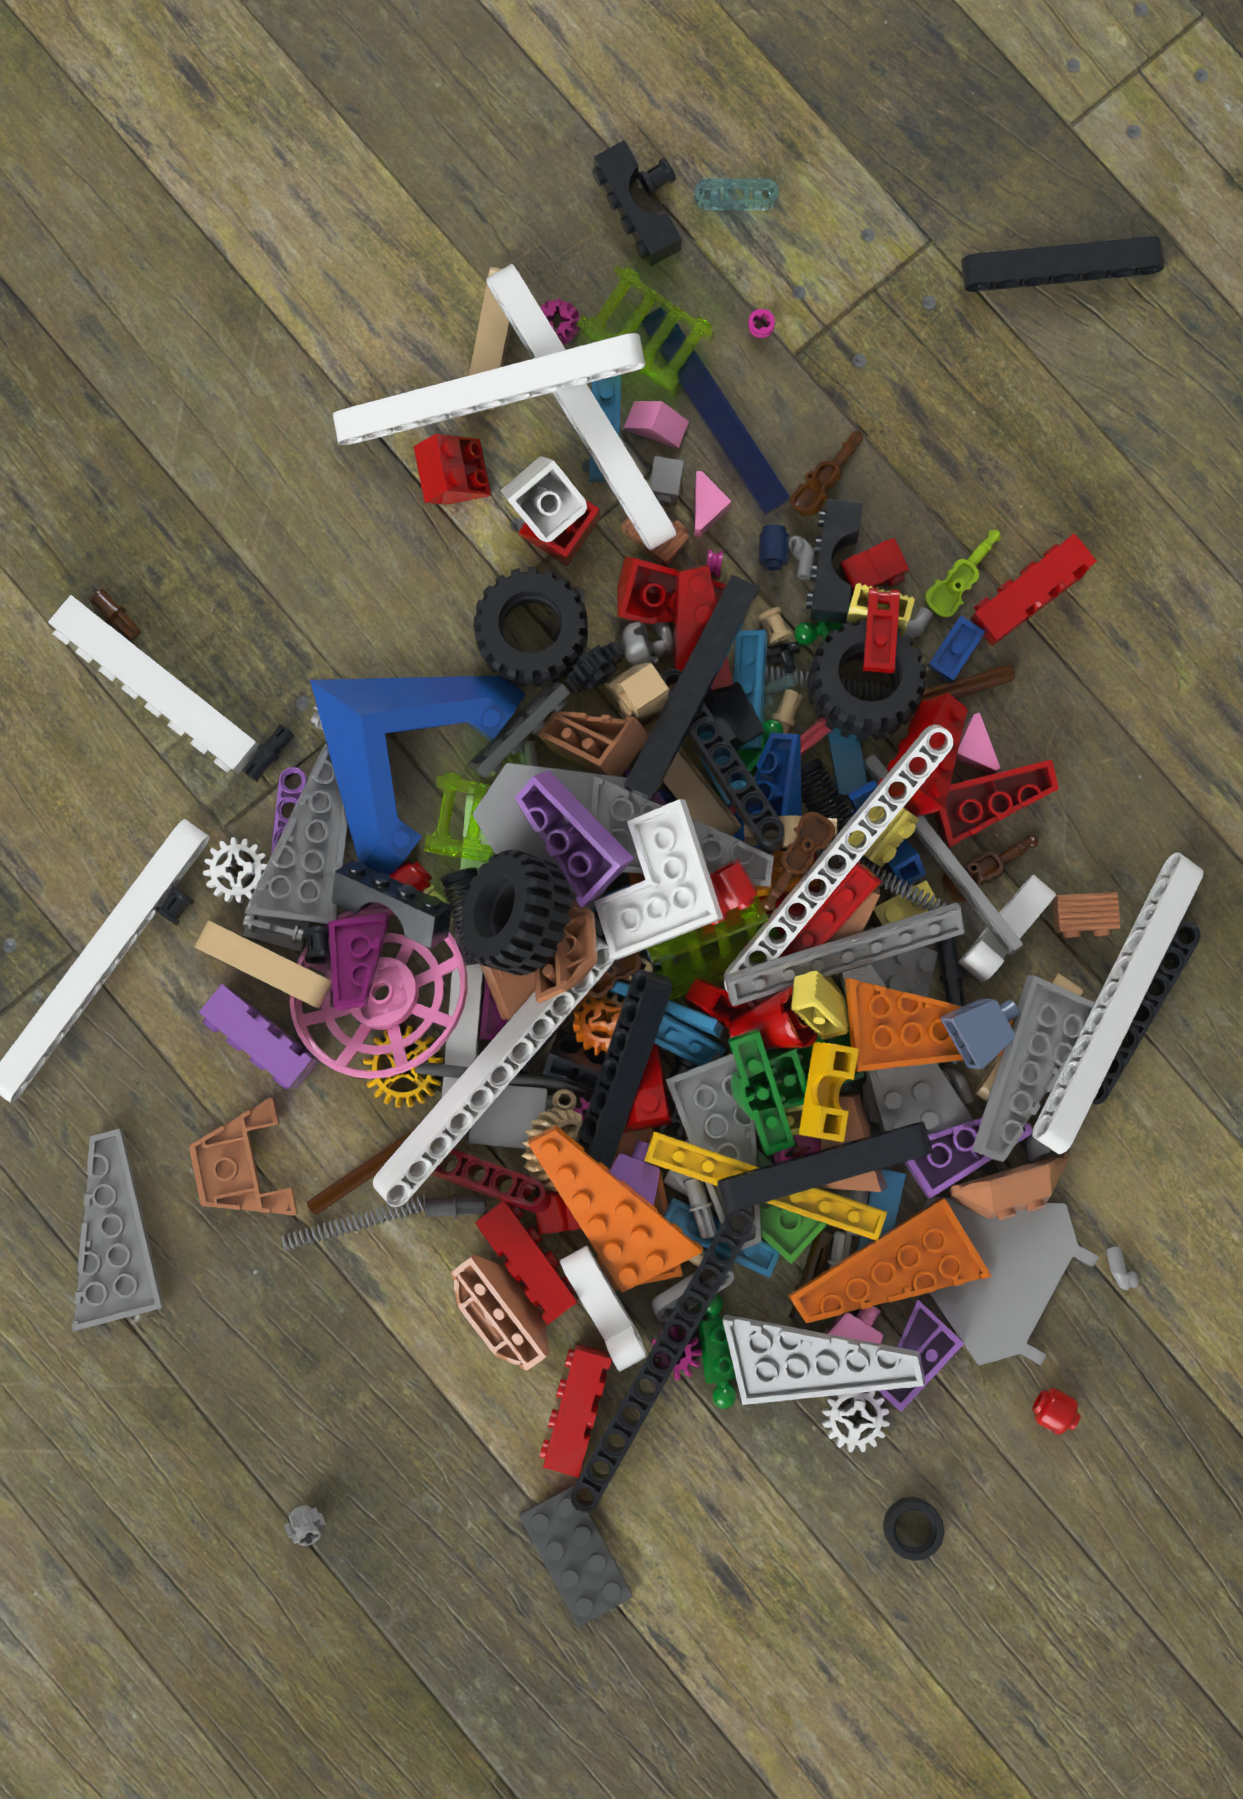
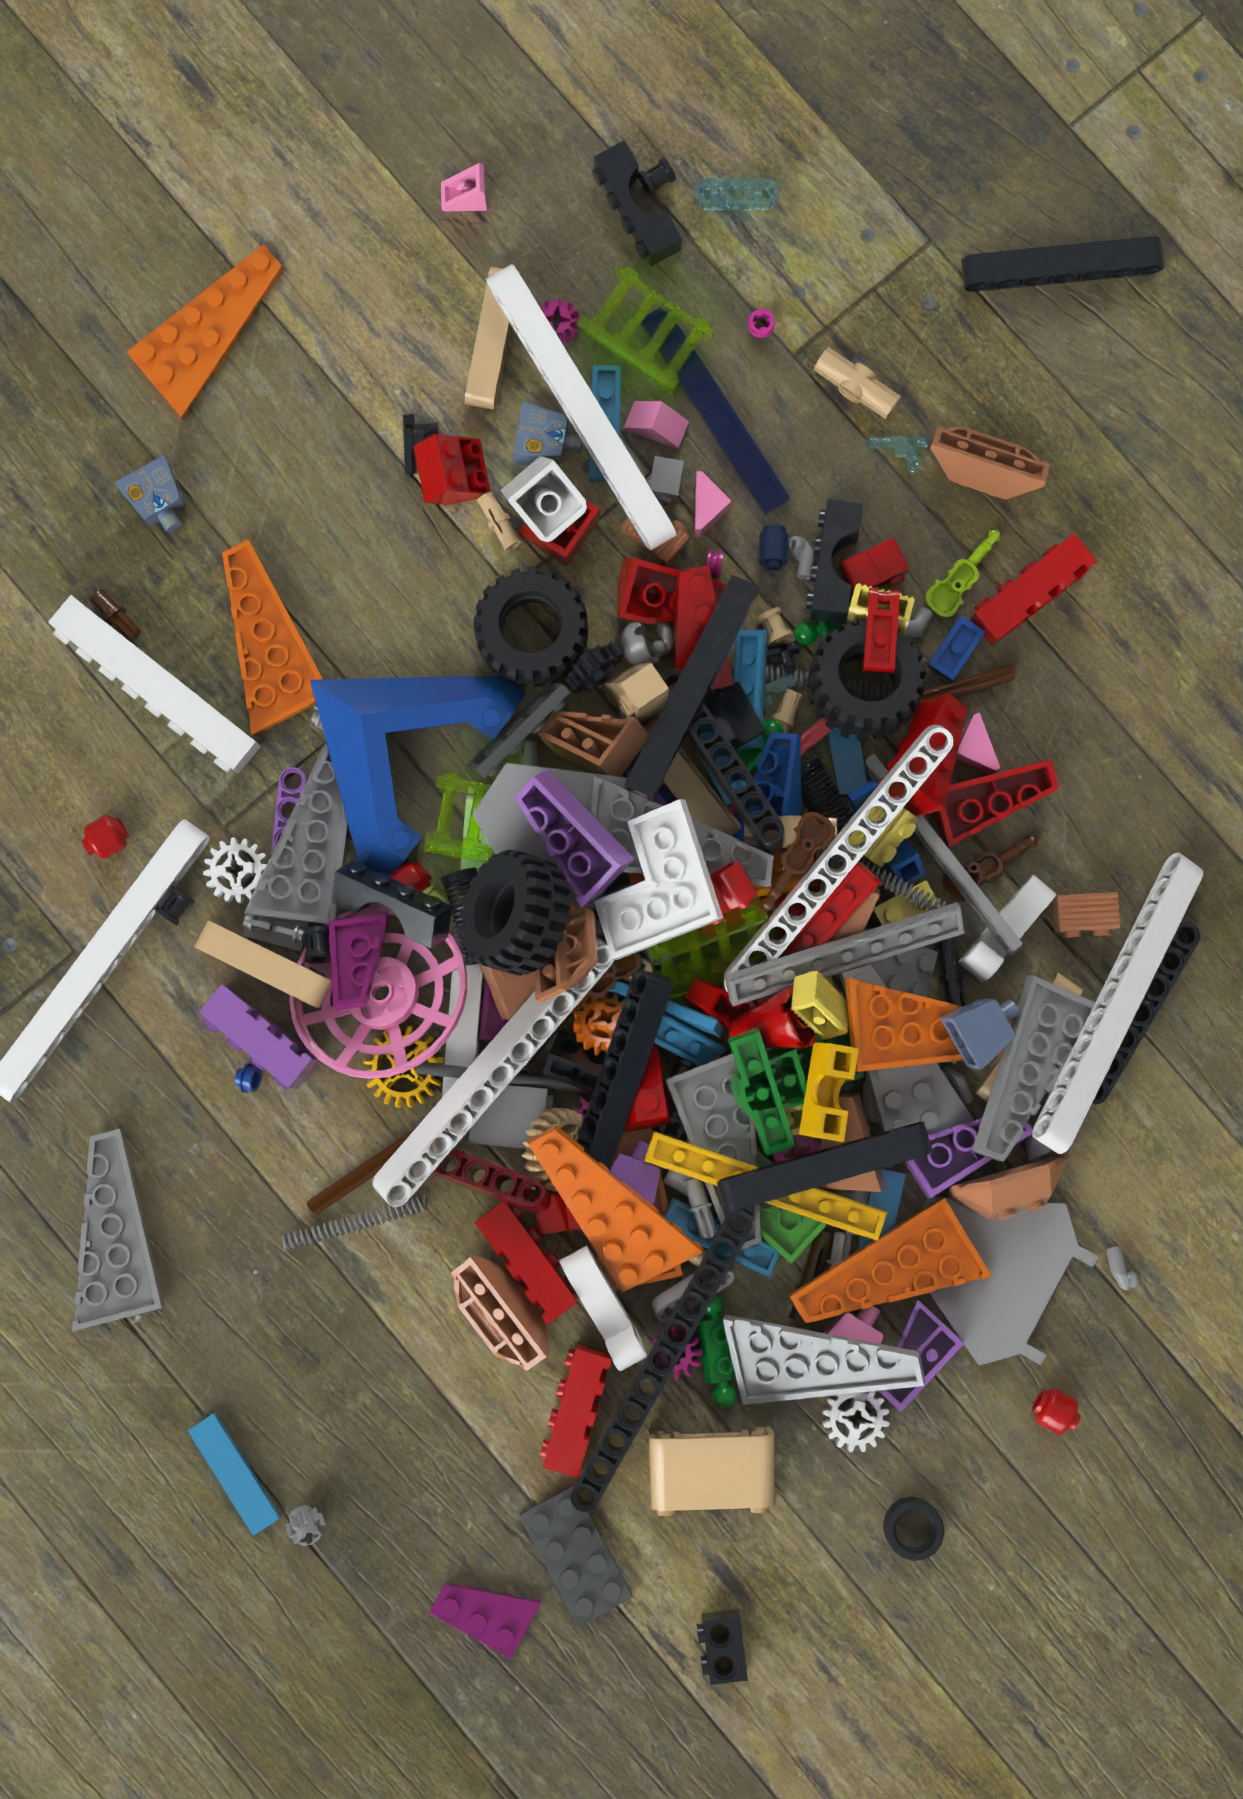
nougat wing [189,1097,298,1215] -> none
black pin [242,724,295,782] -> none
white beam [332,333,645,445] -> none
dark grey axle [425,1194,487,1219] -> none
tan pin [552,1089,576,1110] -> none
reddish brown piece [790,431,863,516] -> none
none -> red head [81,815,129,859]
none -> sand blue torso [114,455,186,533]
none -> orange wing [127,244,283,421]
none -> dark azure tile [187,1412,281,1536]
none -> orange wing [222,539,323,737]
none -> blue plate [235,1063,261,1093]
none -> black hose [403,414,439,475]
none -> magenta wing [429,1582,541,1659]
none -> bright pink slope [441,163,487,212]
none -> tan pin [477,492,522,552]
none -> sand blue torso [513,401,583,465]
none -> tan windscreen [648,1426,775,1516]
none -> black brick [697,1609,748,1685]
none -> tan piece [814,347,901,419]
none -> clear light blue hose [867,436,927,472]
none -> nougat wedge [930,426,1050,500]

